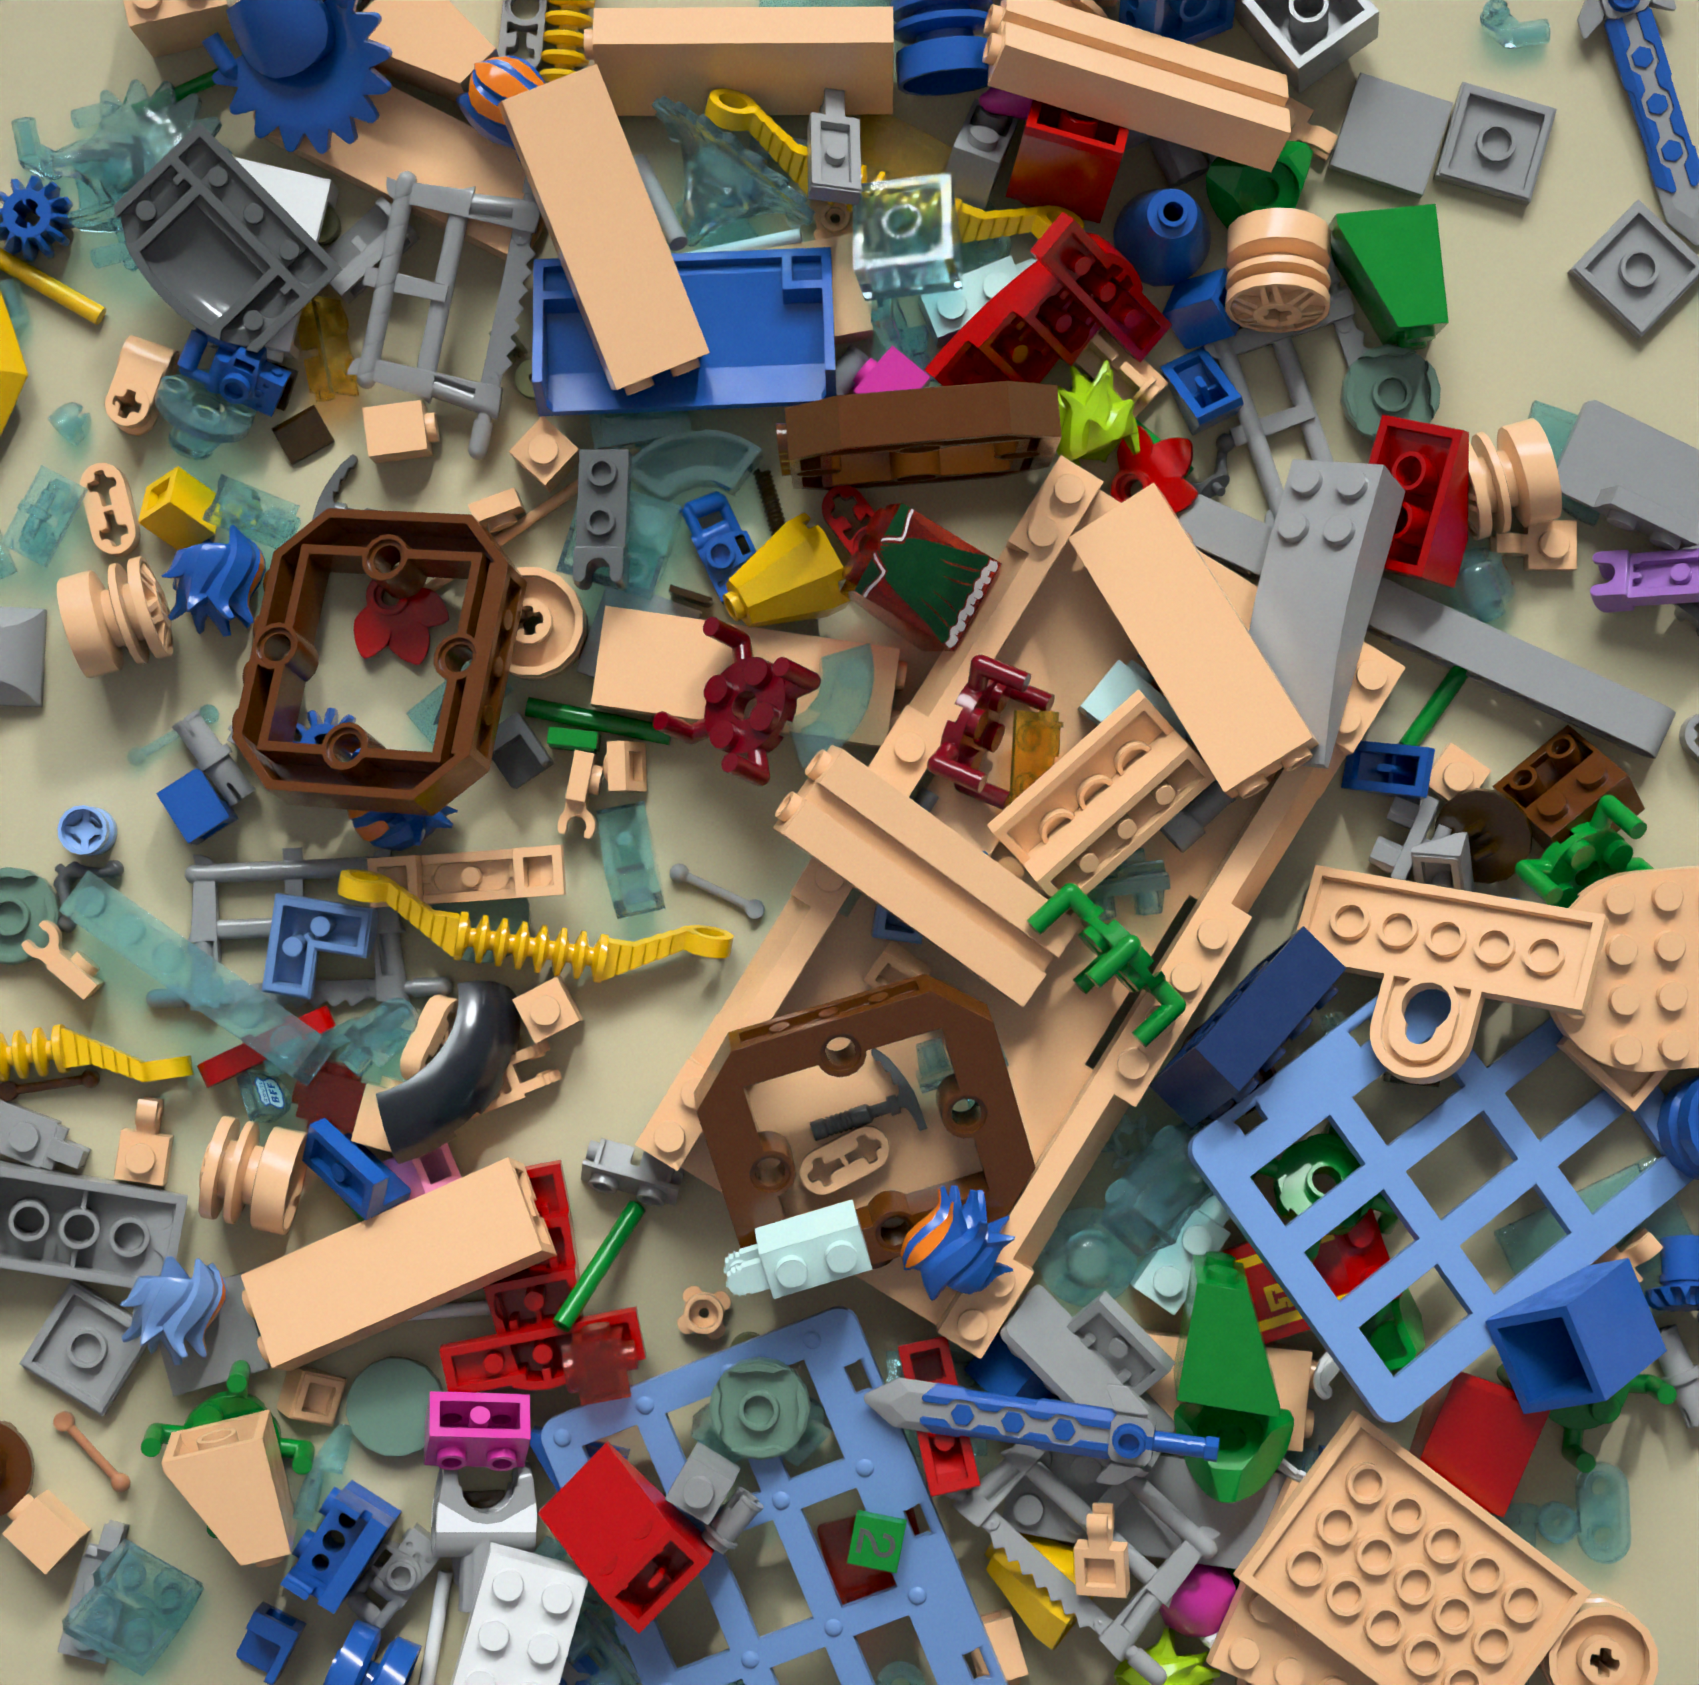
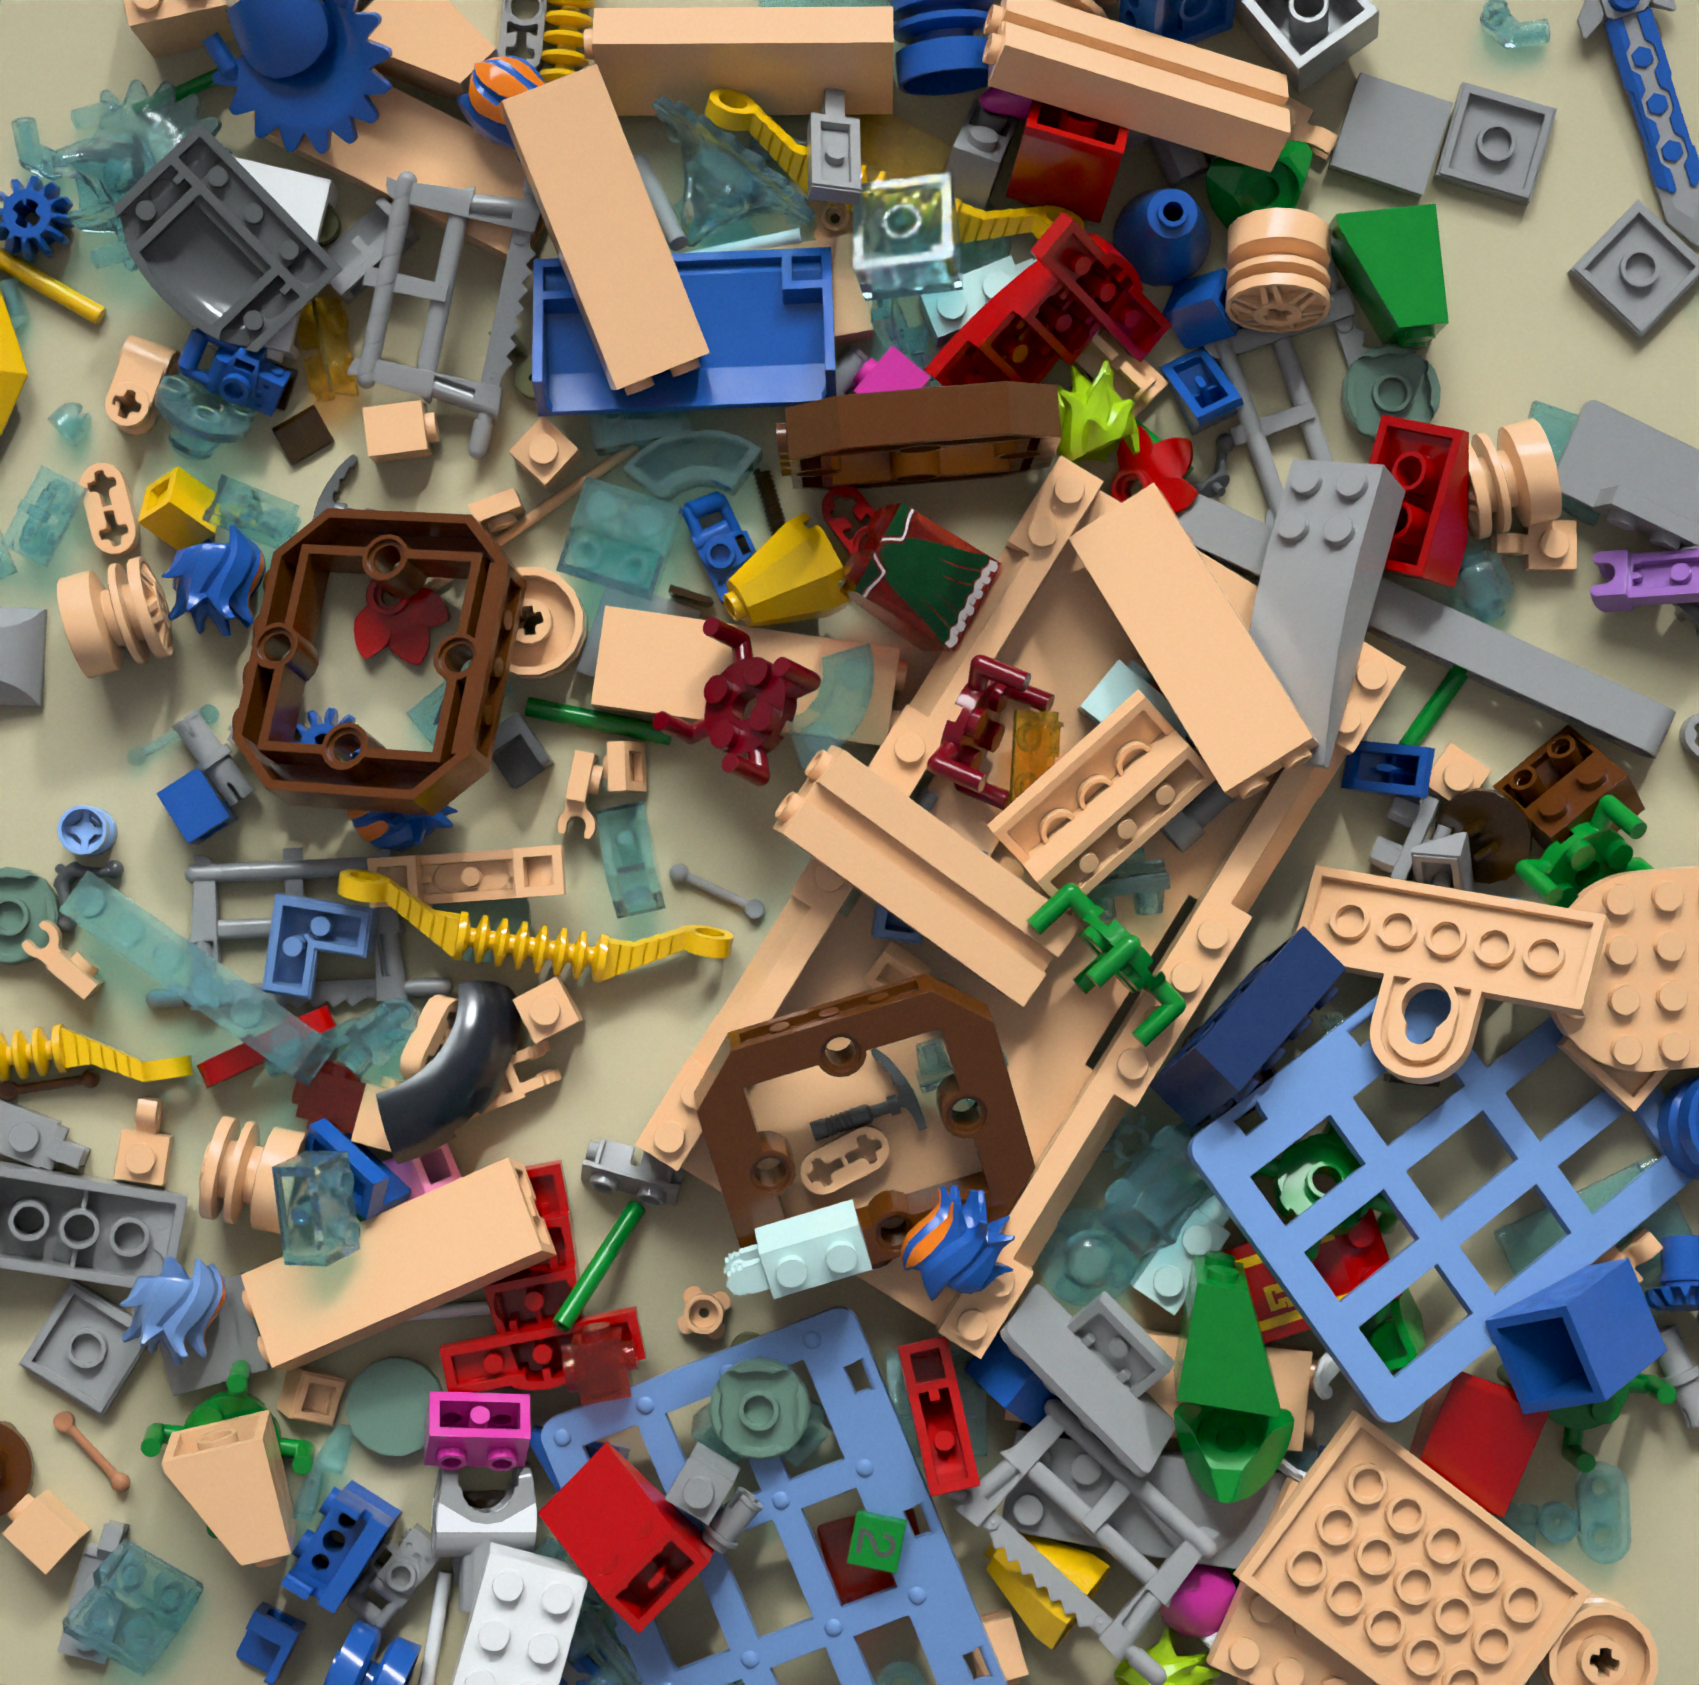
clear light blue tile [236,1069,292,1123] -> none
green tile [547,726,601,754] -> none
dark grey plate [573,449,632,590] -> none
sword [864,1377,1220,1486] -> none
light nougat plate [1074,1502,1130,1598] -> none
none -> clear light blue brick [272,1151,361,1266]

